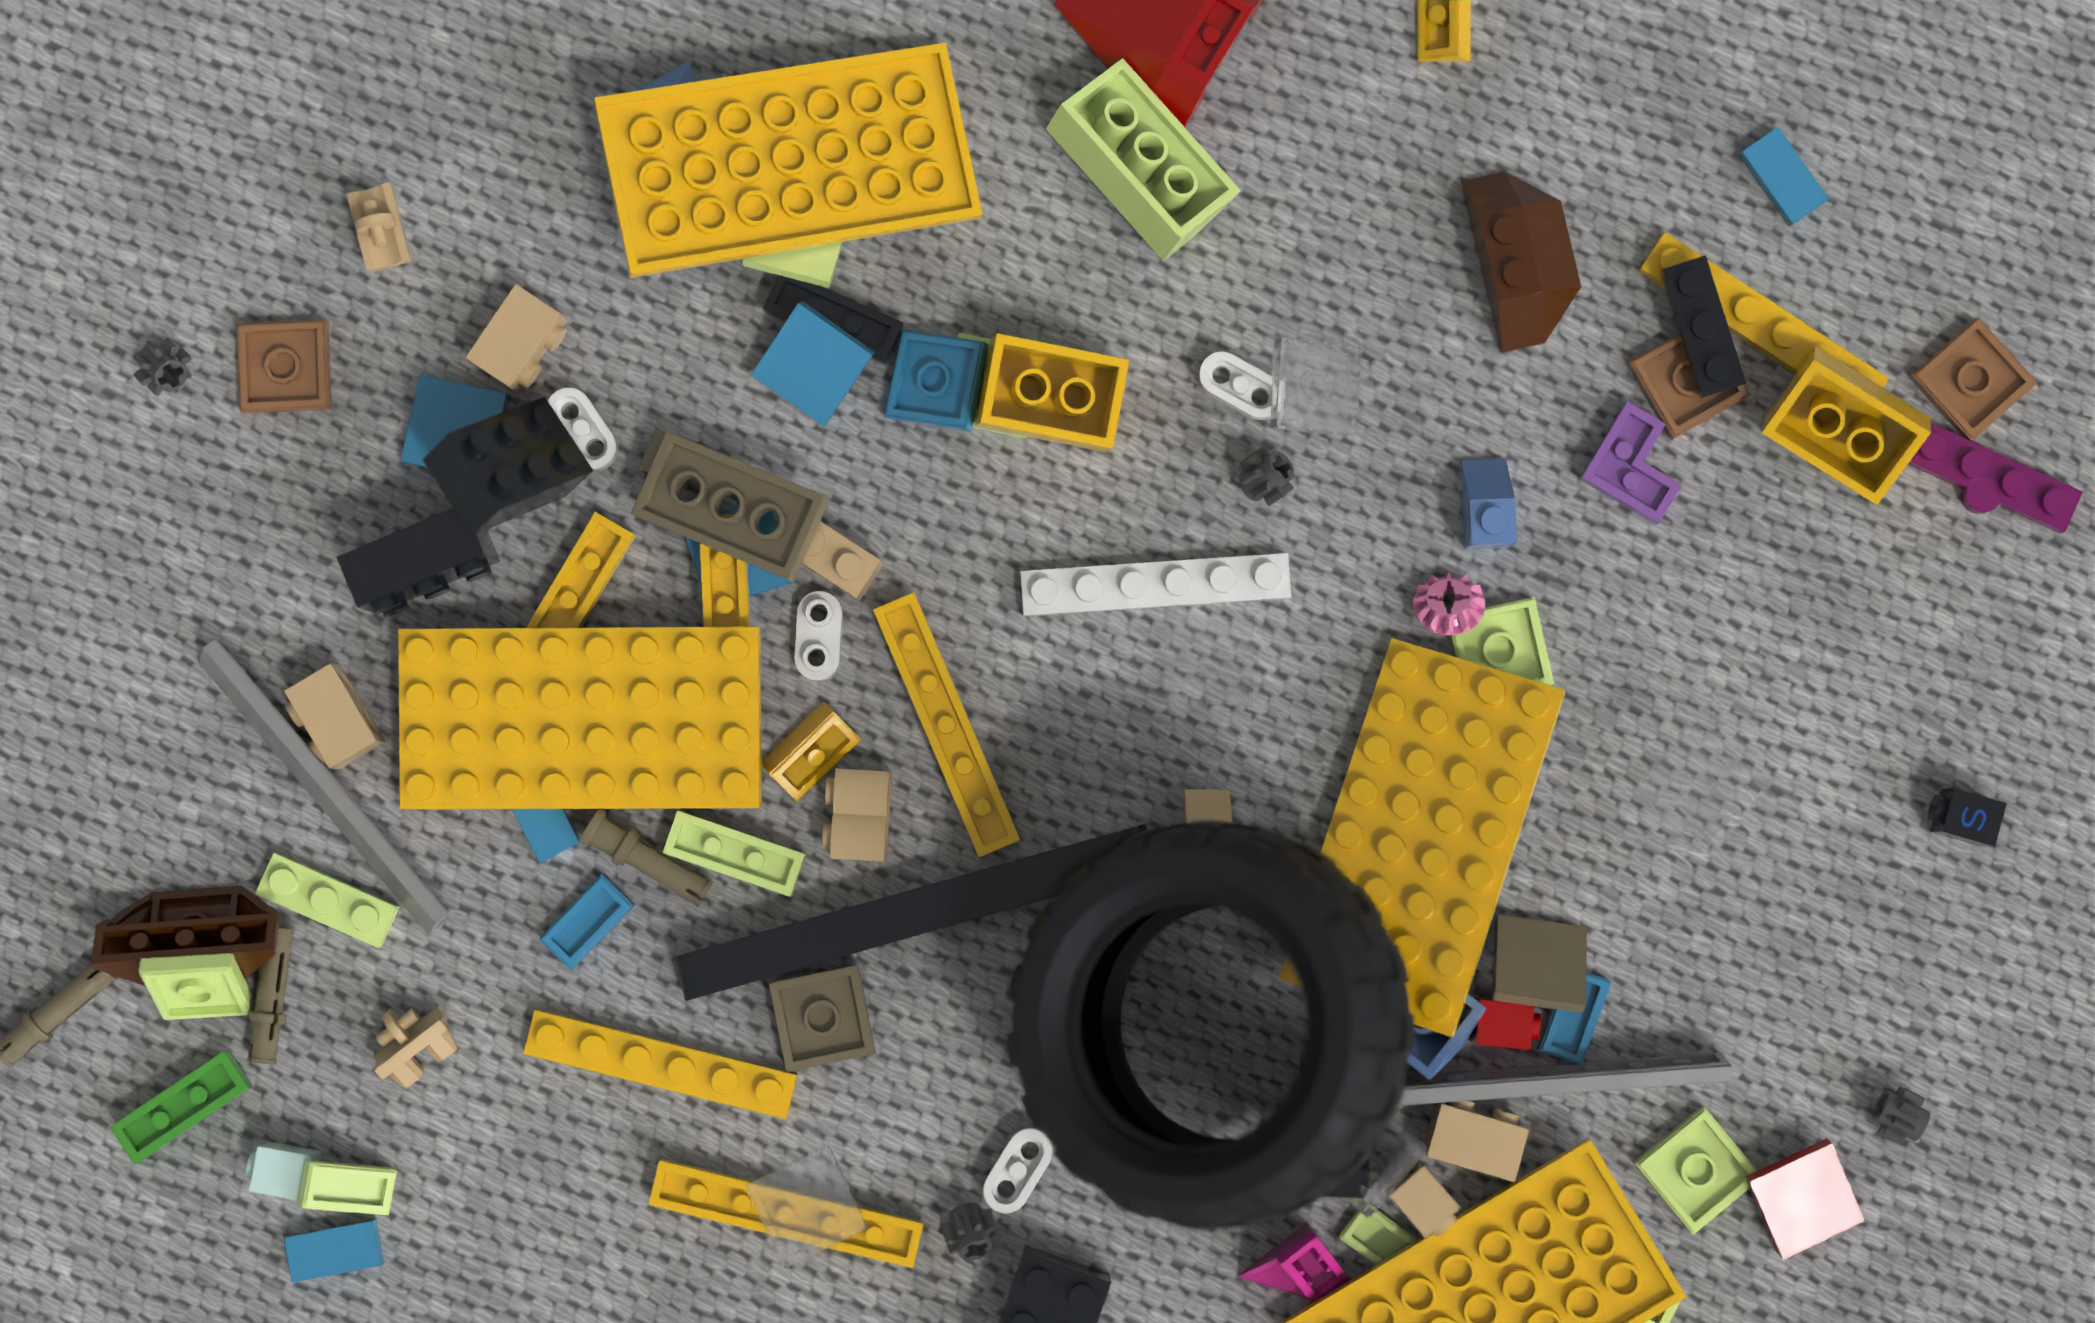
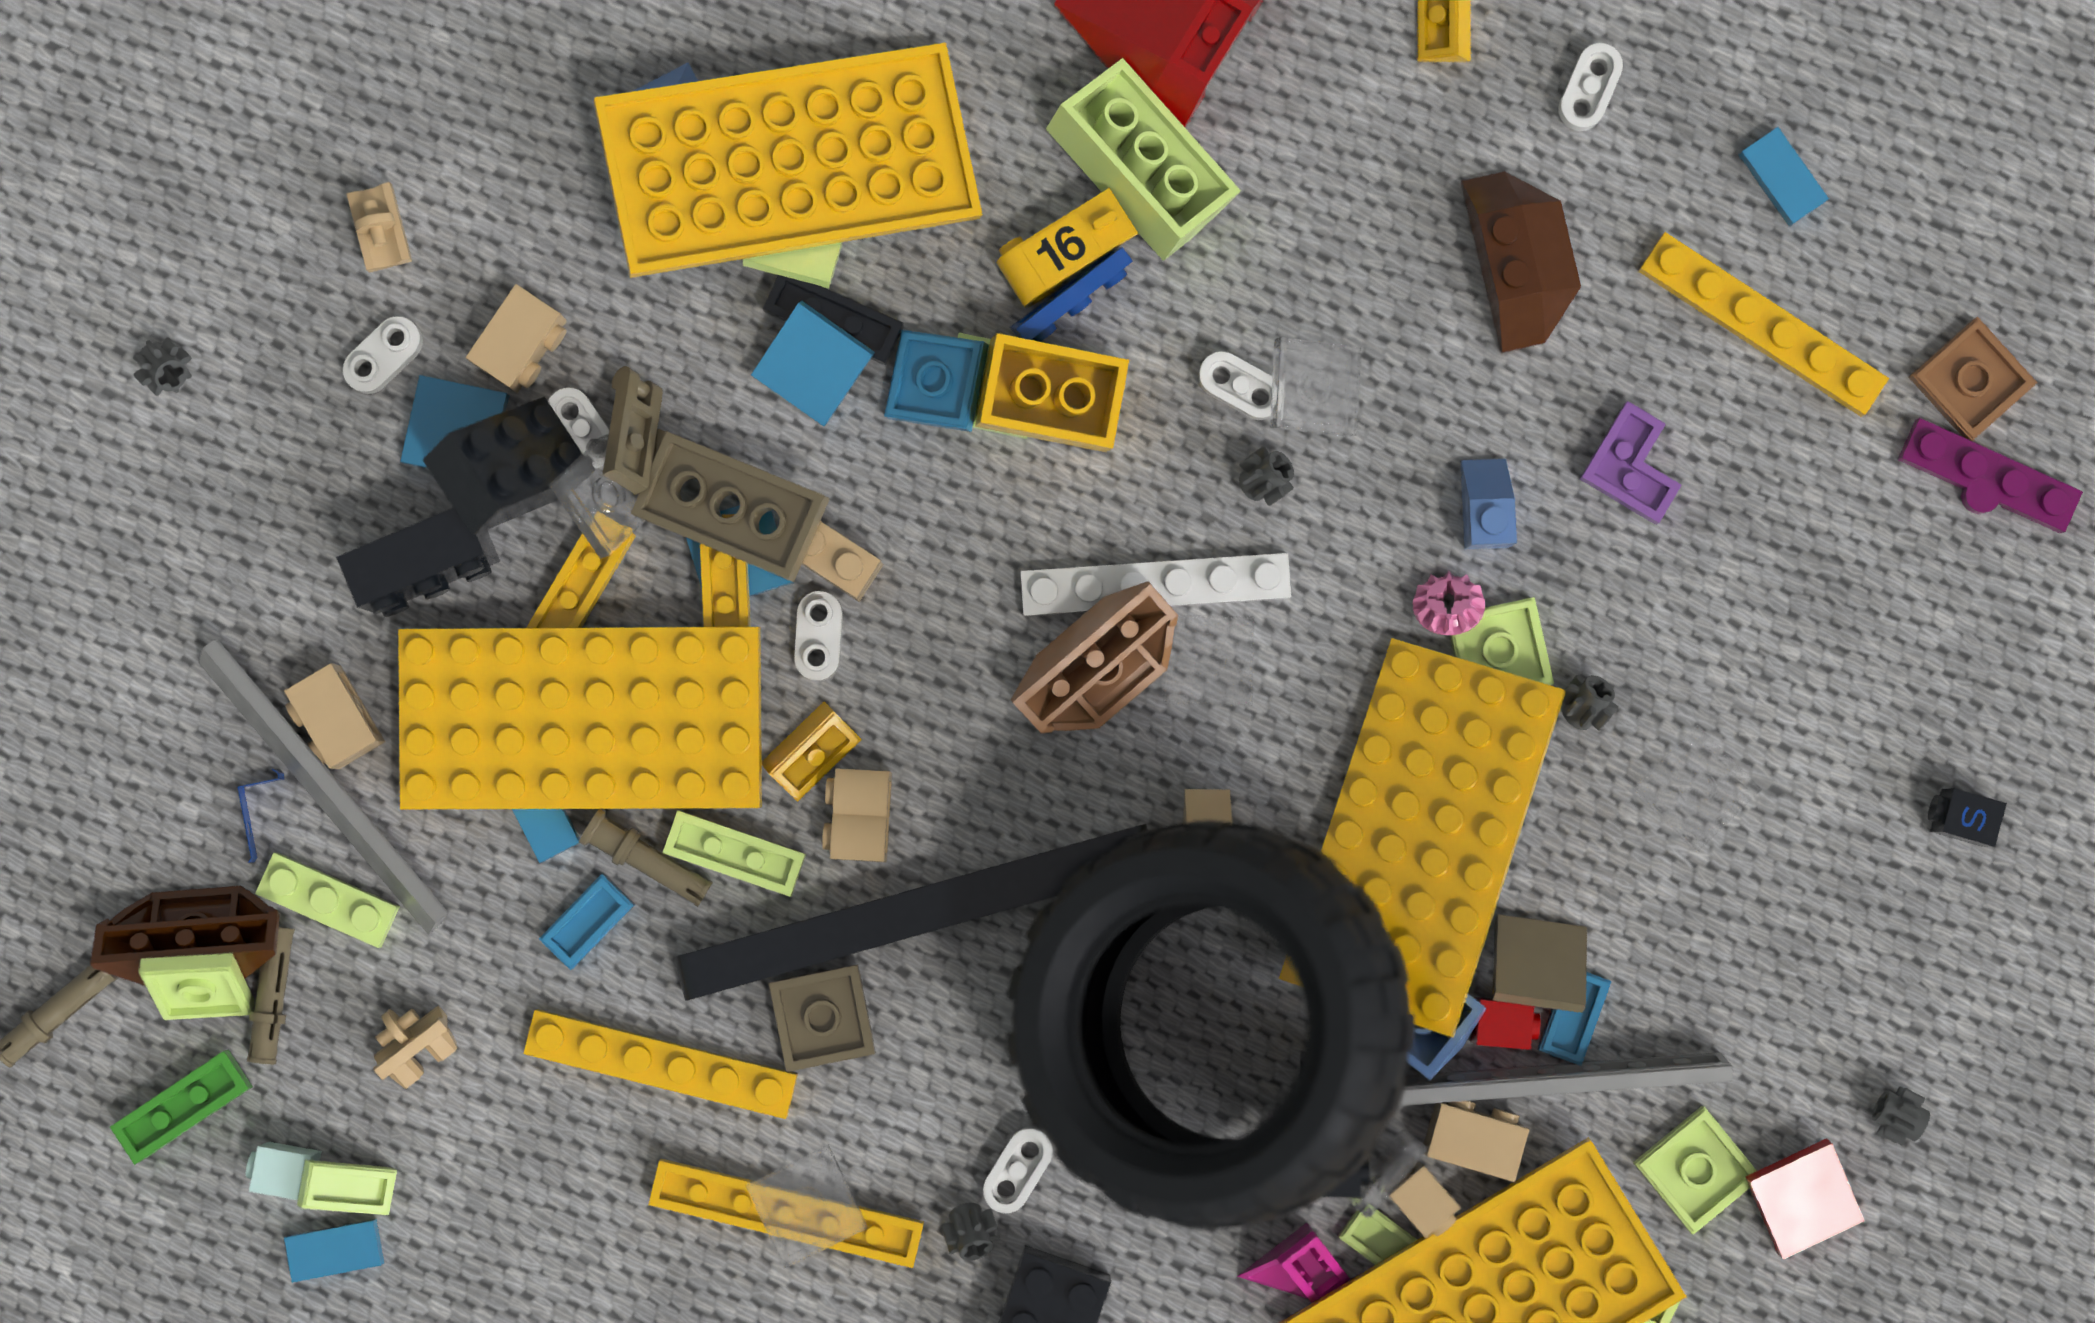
medium nougat tile [237,319,332,414] -> none
yellow plate [873,592,1020,858] -> none
medium nougat tile [1627,333,1751,440] -> none
black plate [1660,255,1747,398] -> none
yellow brick [1762,346,1931,505] -> none
none -> blue piece [238,769,285,863]
none -> white plate [343,316,423,394]
none -> clear tile [549,434,645,559]
none -> dark tan plate [602,366,663,494]
none -> yellow door [996,188,1138,308]
none -> blue plate [1010,247,1133,342]
none -> medium nougat wedge [1011,581,1178,733]
none -> white plate [1558,43,1623,131]
none -> dark grey gear [1562,675,1618,731]

